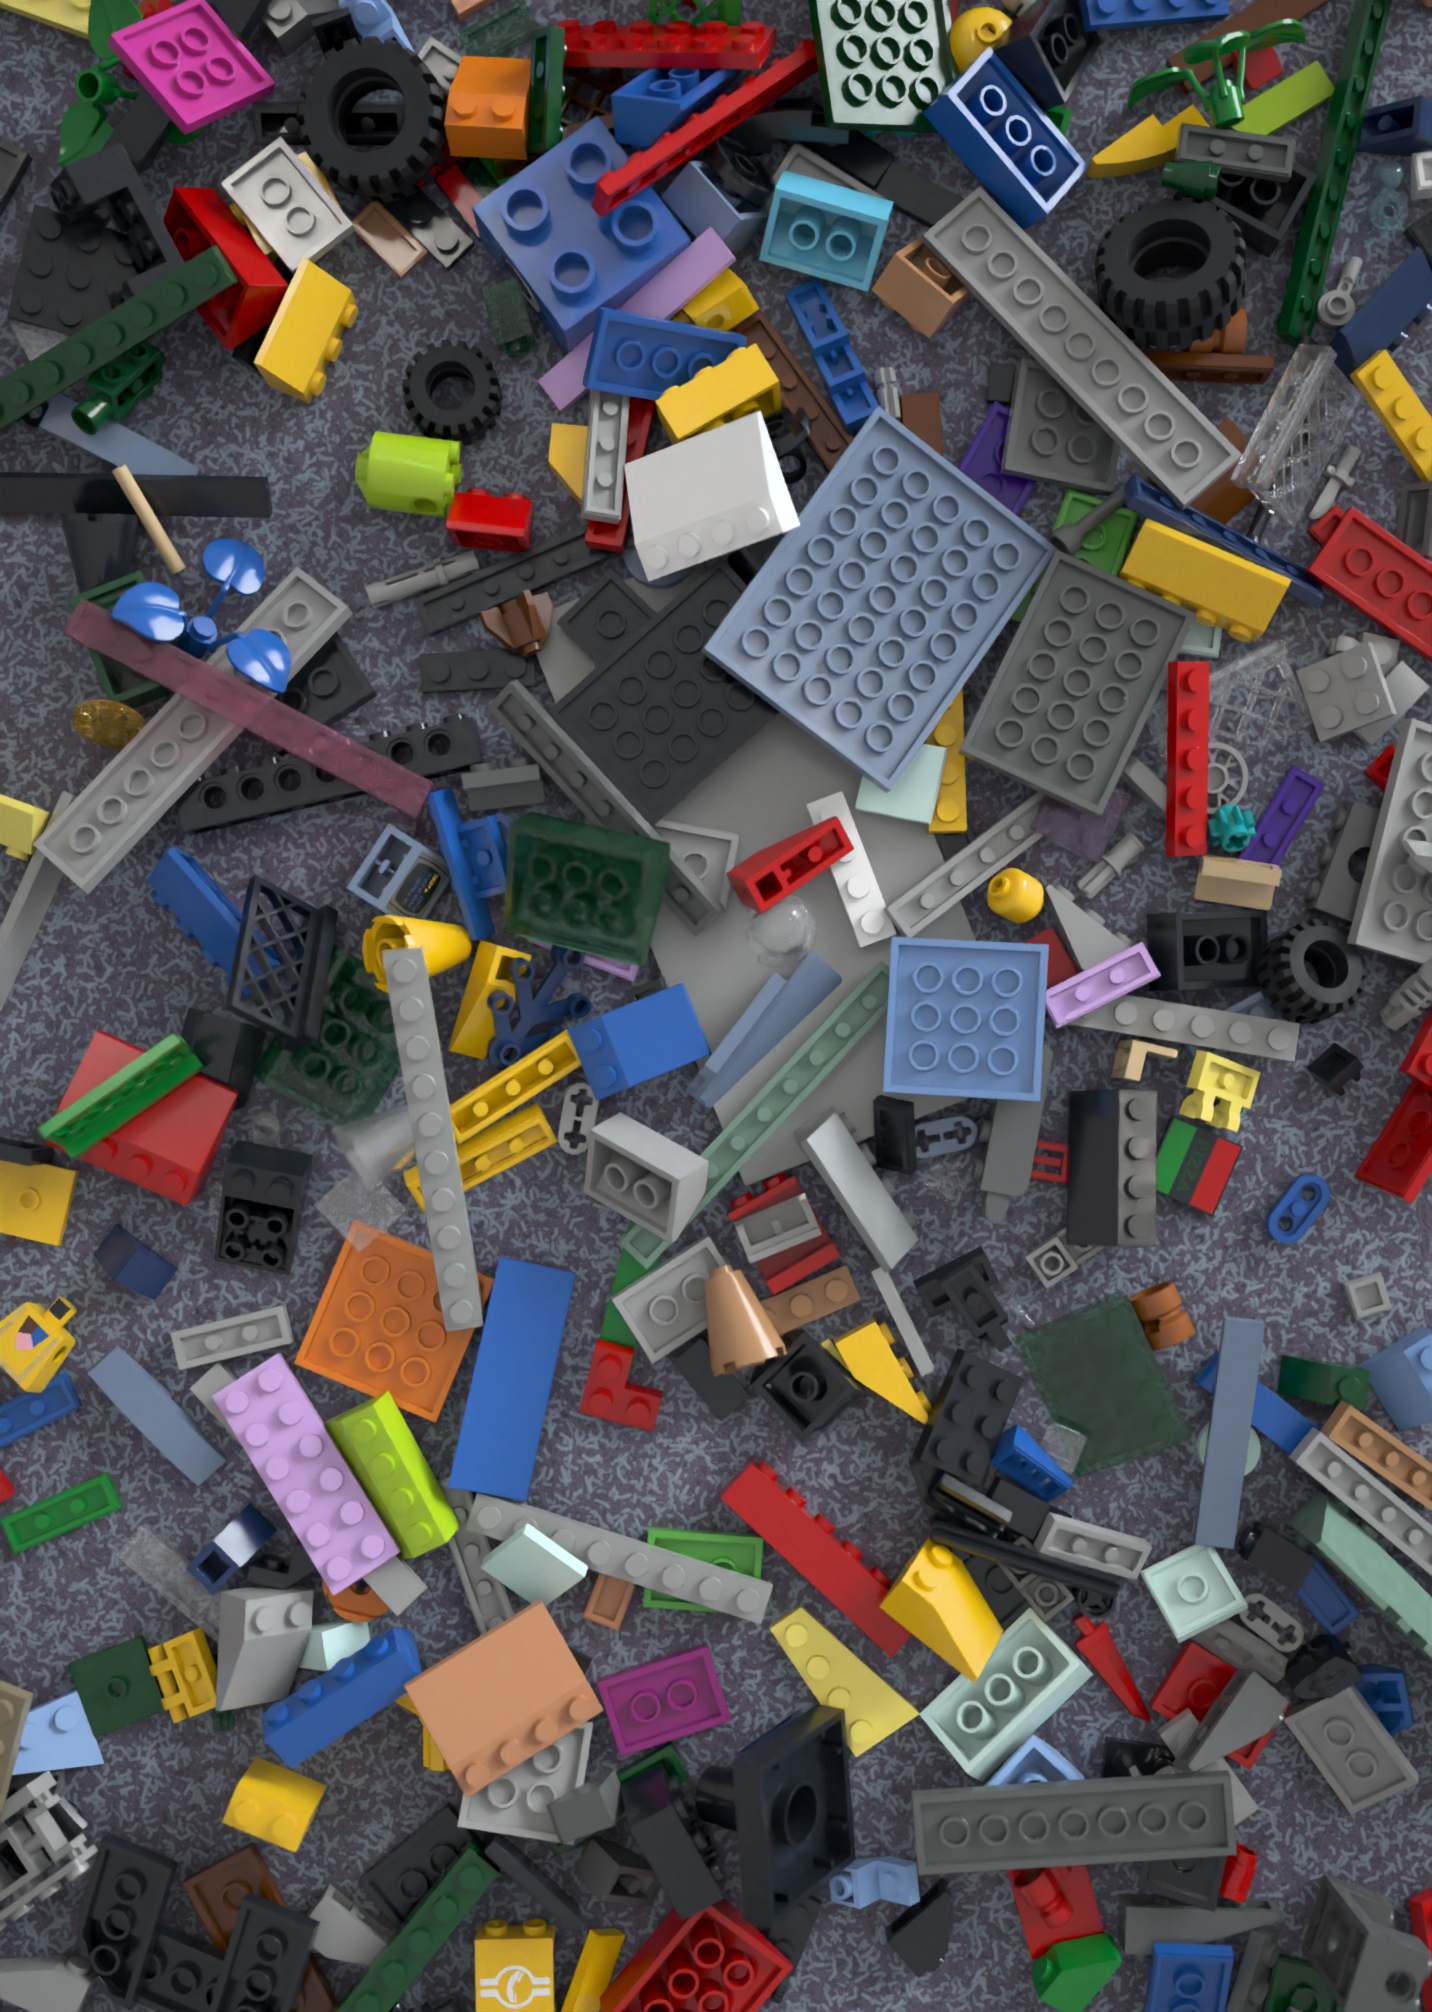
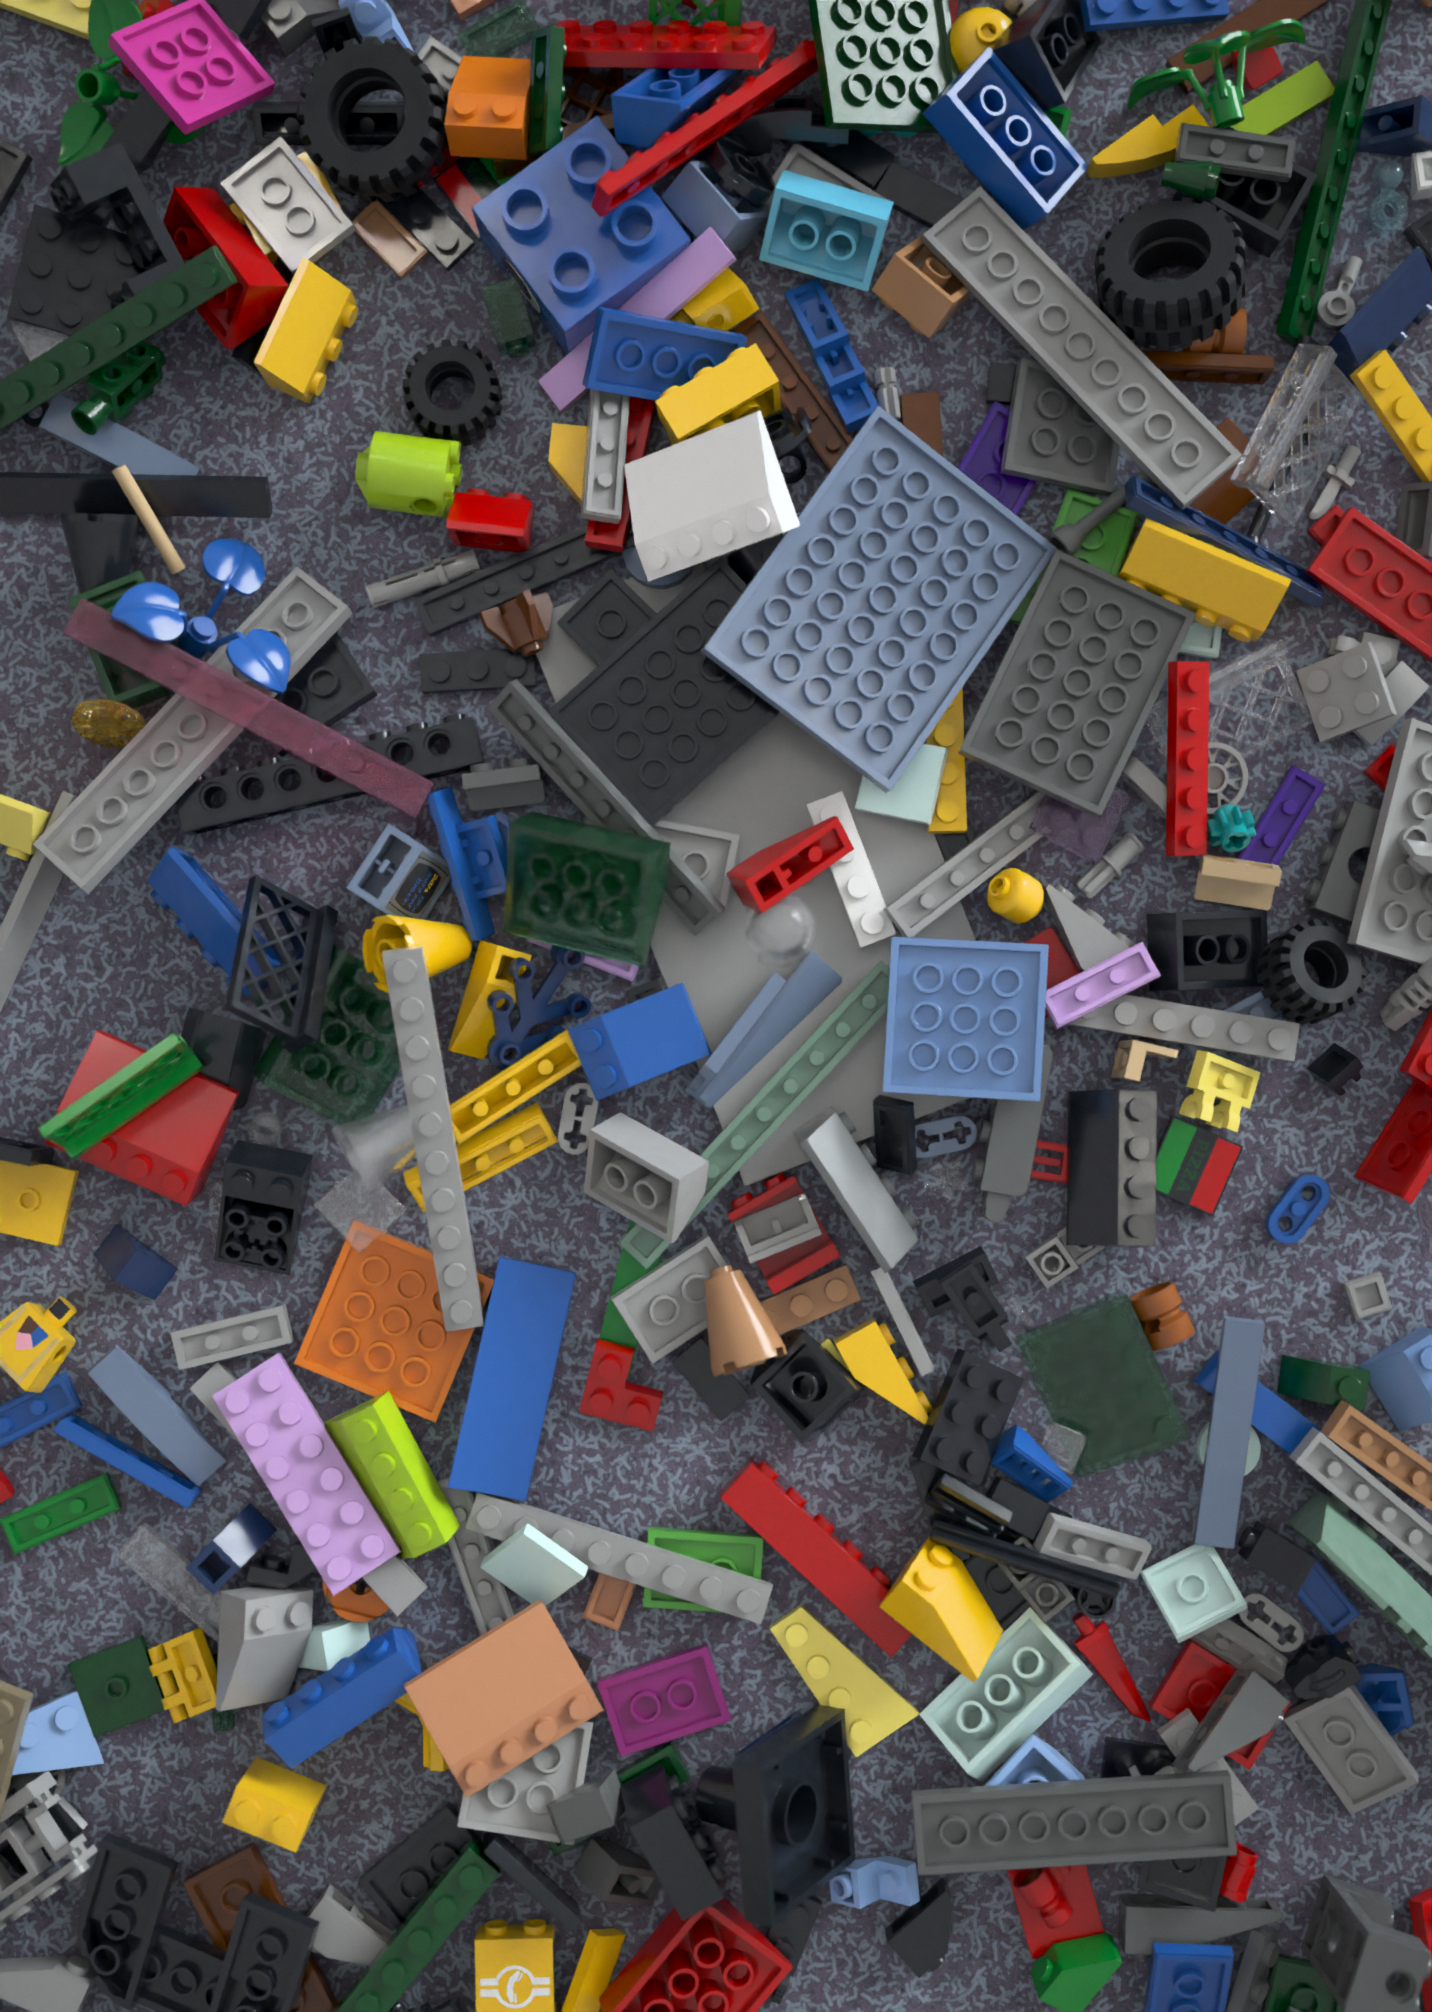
none -> blue tile [53,1414,202,1509]

